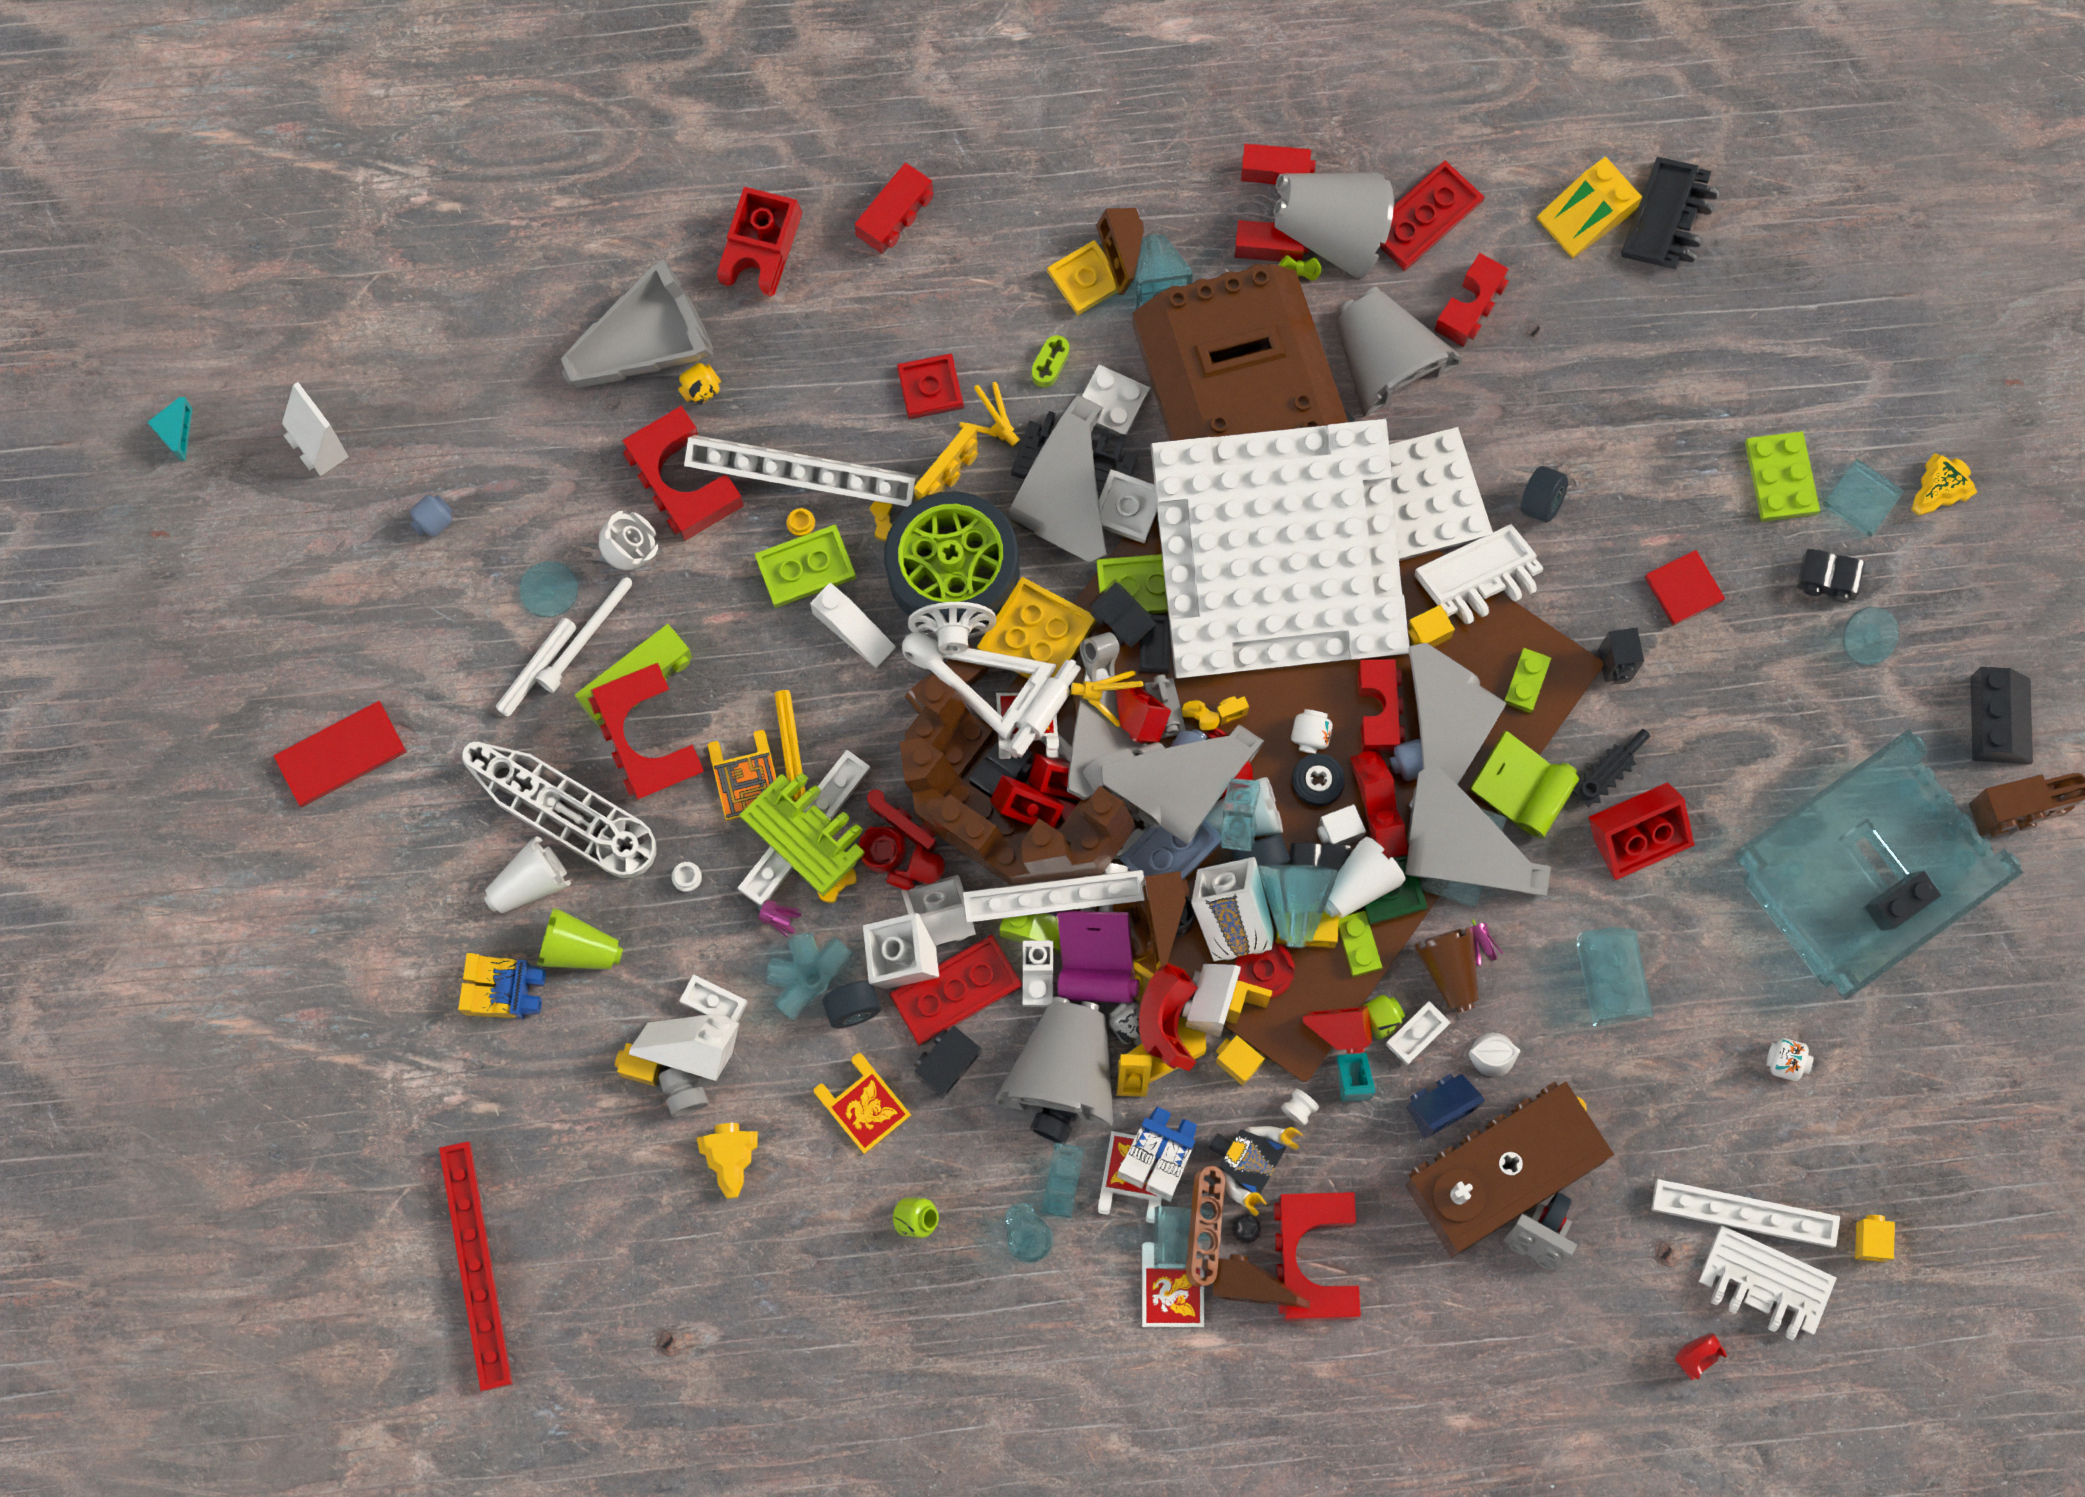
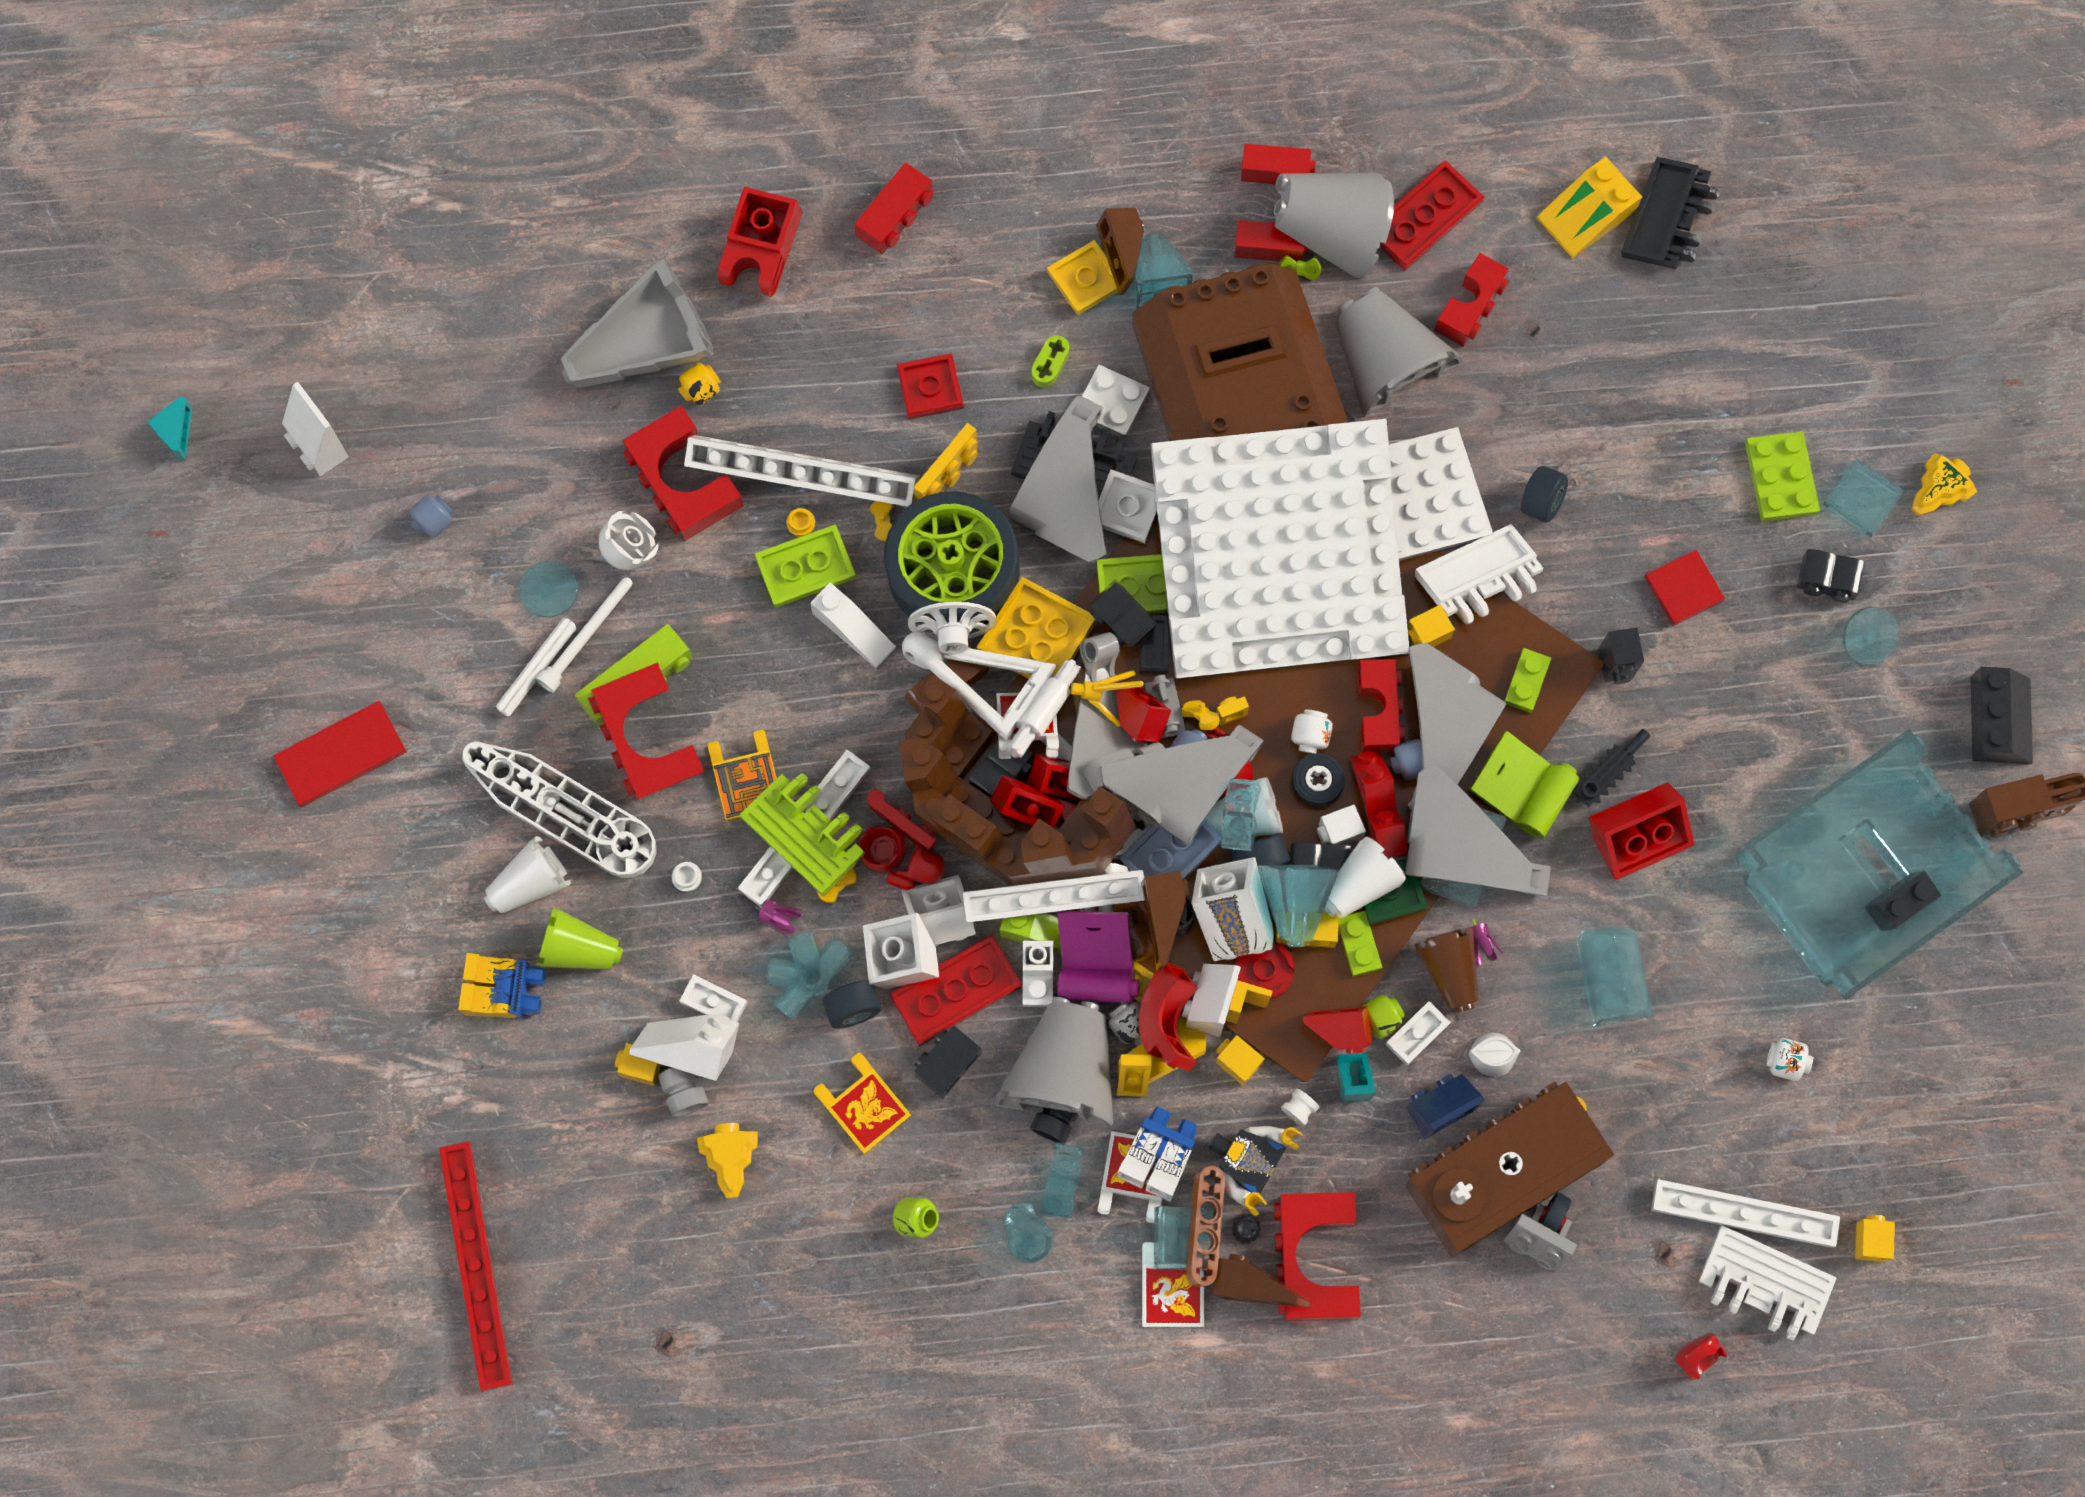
yellow axle [774,690,805,802] -> none
yellow plant [959,382,1020,447] -> none

